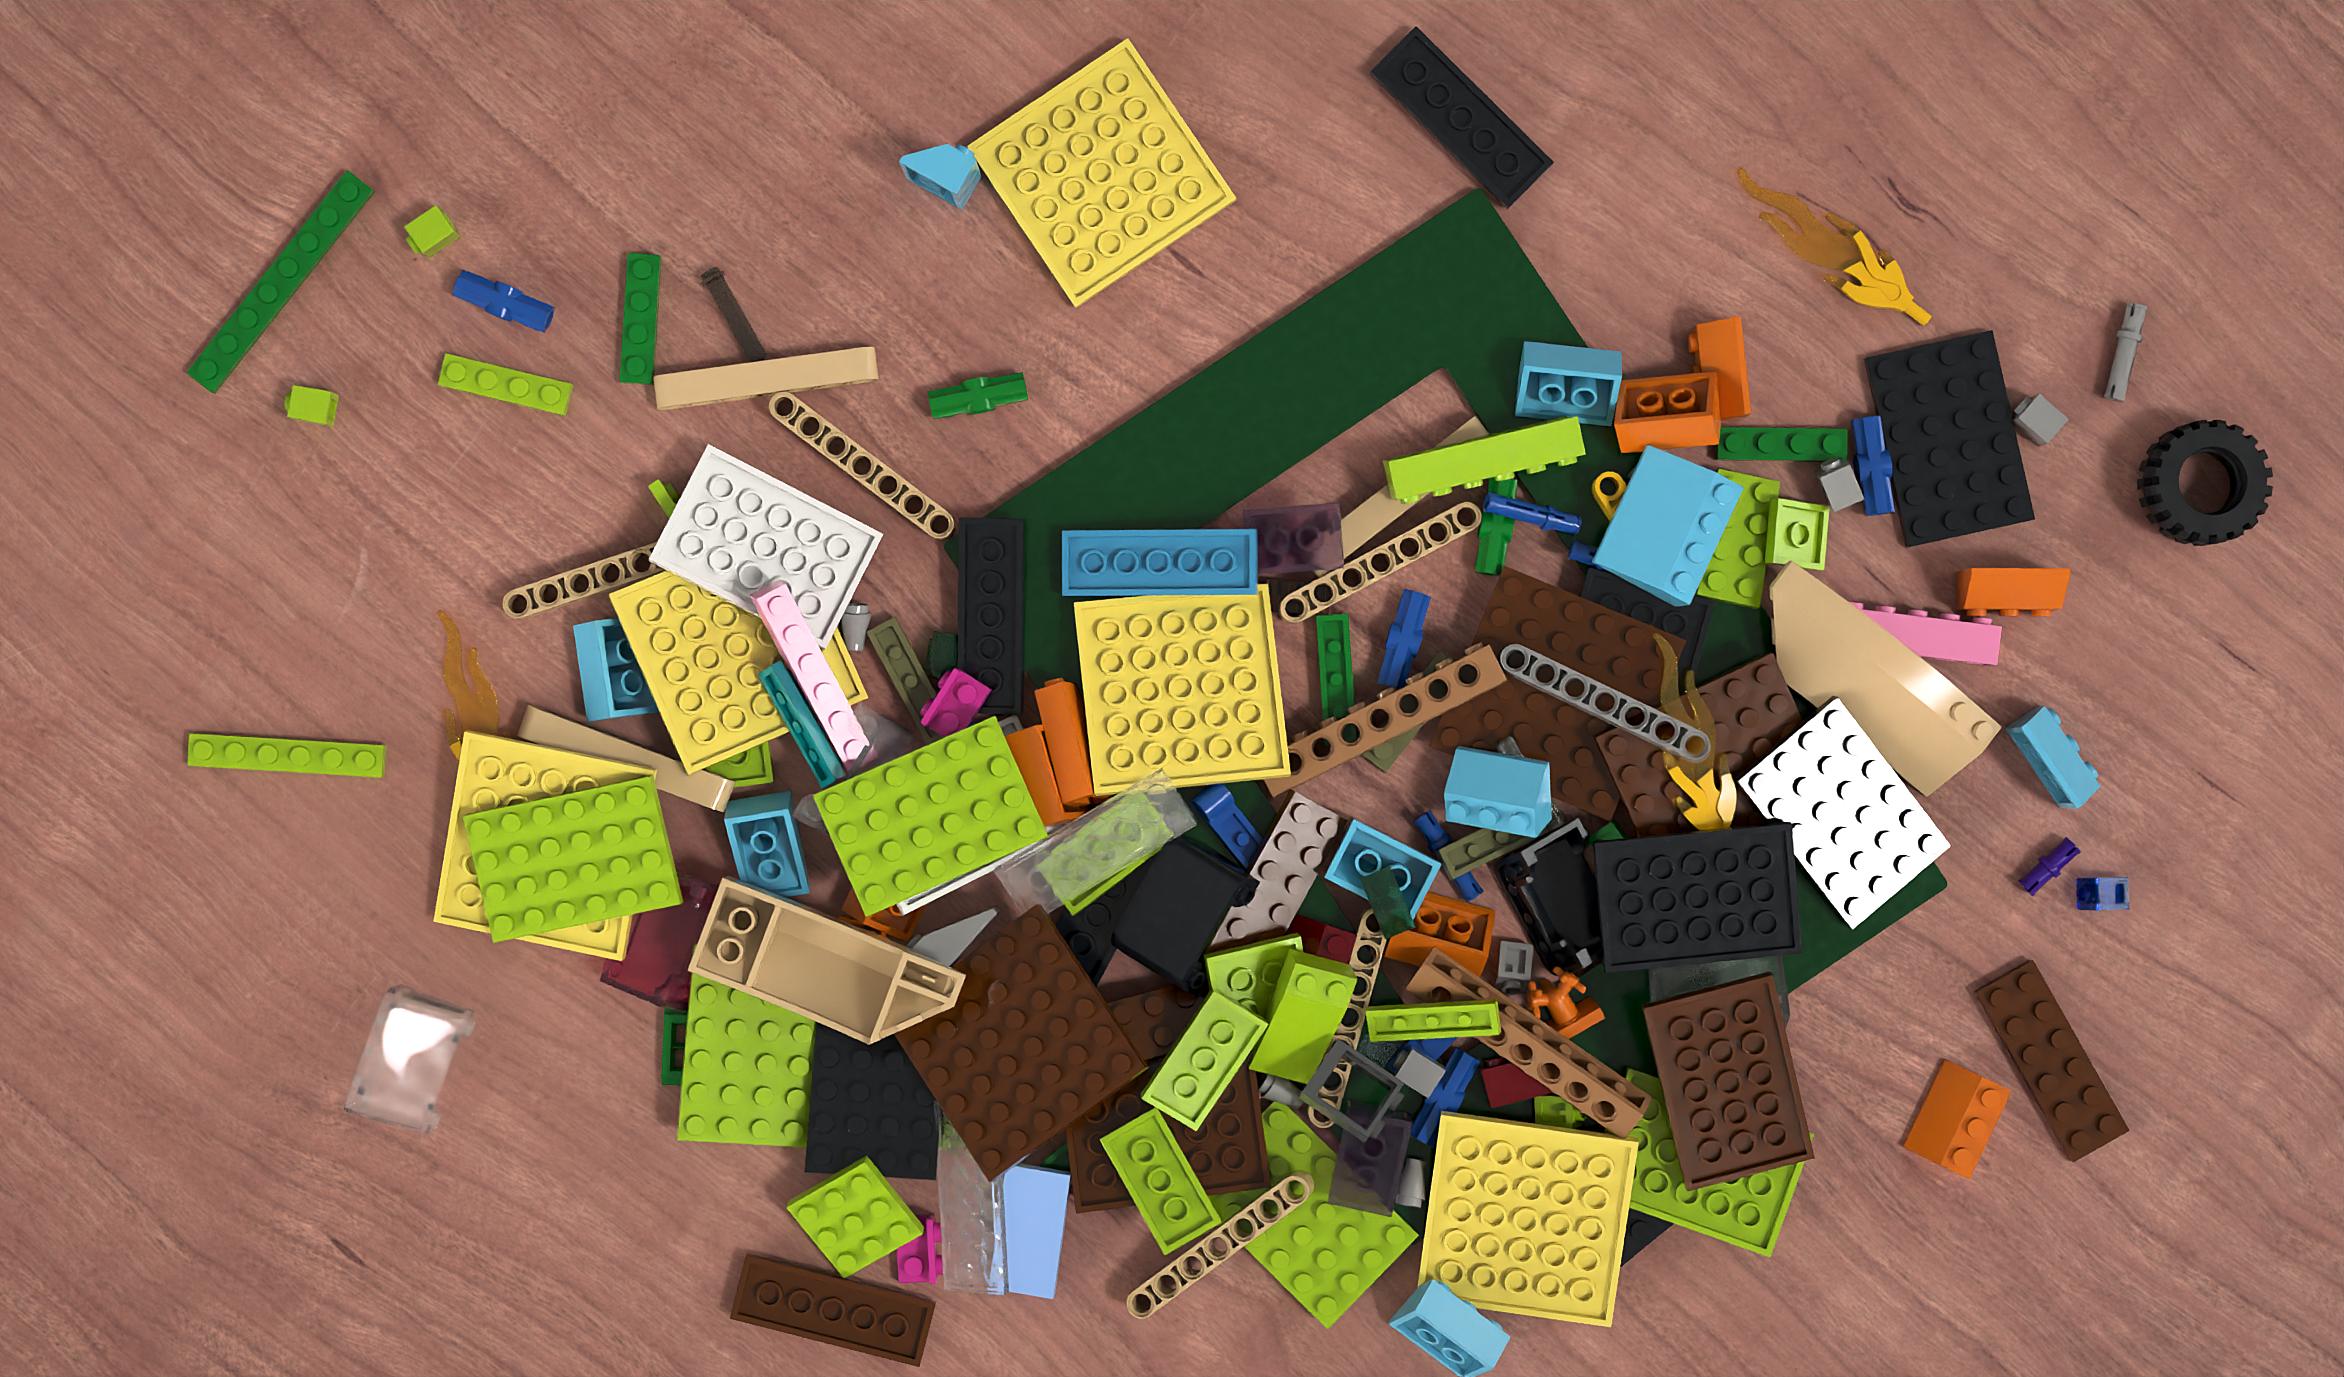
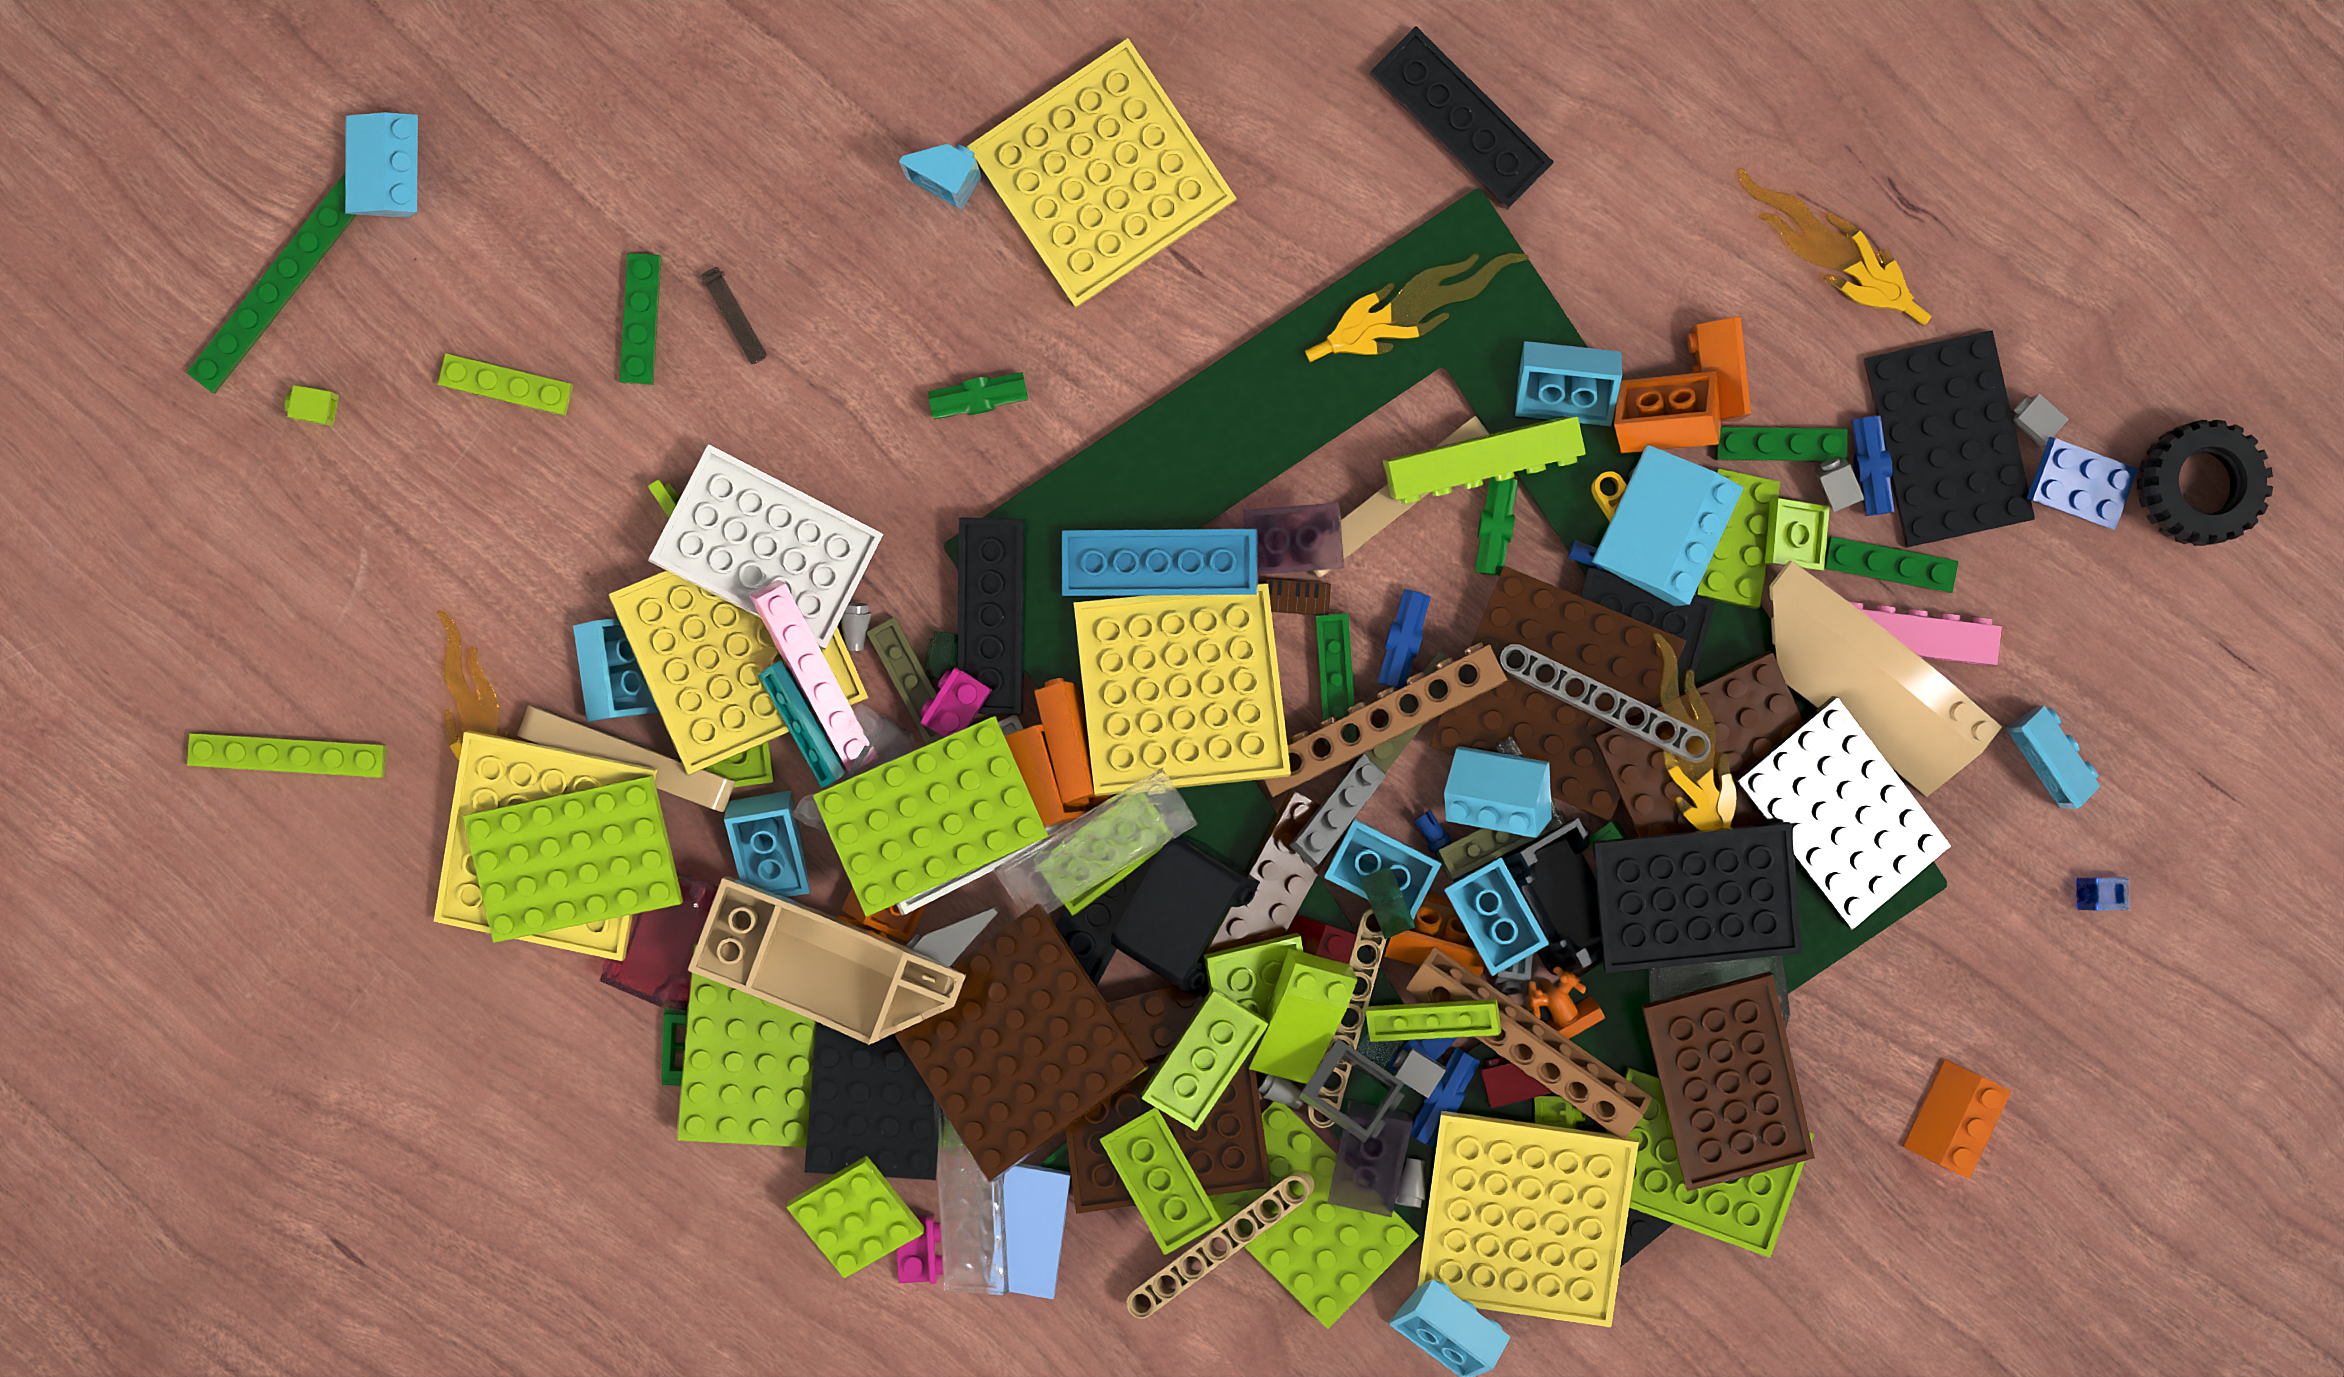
clear windscreen [344,984,476,1134] -> none
lime brick [404,205,461,258] -> none
blue piece [453,270,555,333] -> none
tan beam [502,541,667,620] -> none
tan beam [653,347,879,410] -> none
reddish brown plate [730,1253,936,1367] -> none
tan beam [769,392,956,540] -> none
blue plate [1191,783,1263,871] -> none
tan beam [1278,502,1482,624] -> none
blue pin [1483,492,1582,536] -> none
orange slope [1957,568,2070,617] -> none
reddish brown plate [1974,960,2130,1162] -> none
dark purple pin [2018,837,2081,896] -> none
light grey pin [2104,302,2148,402] -> none
none -> medium azure slope [345,112,418,218]
none -> plate [1289,754,1386,868]
none -> piece [1304,253,1529,362]
none -> medium azure slope [1443,858,1549,976]
none -> green plate [1824,537,1959,593]
none -> plate [2027,437,2138,530]

